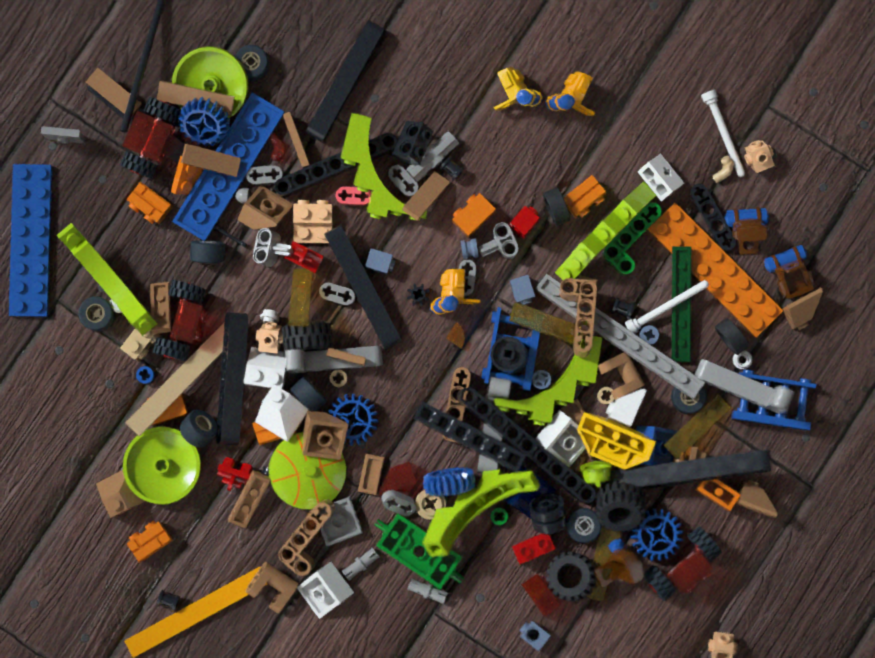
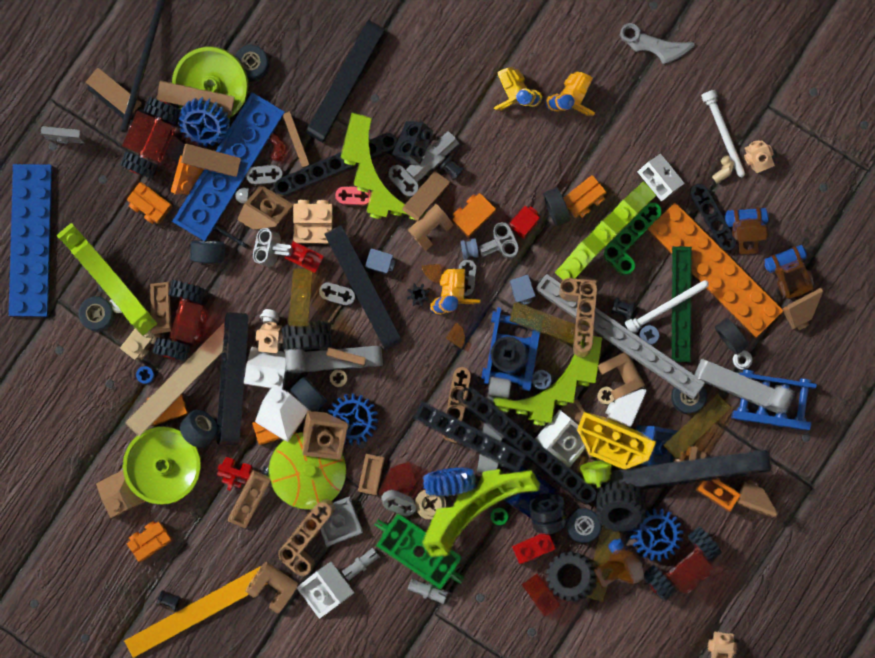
sand blue brick [519,621,550,651] -> none
none -> medium nougat connector [408,204,454,251]
none -> clear orange tile [421,264,441,283]
none -> light grey piece [620,23,695,64]

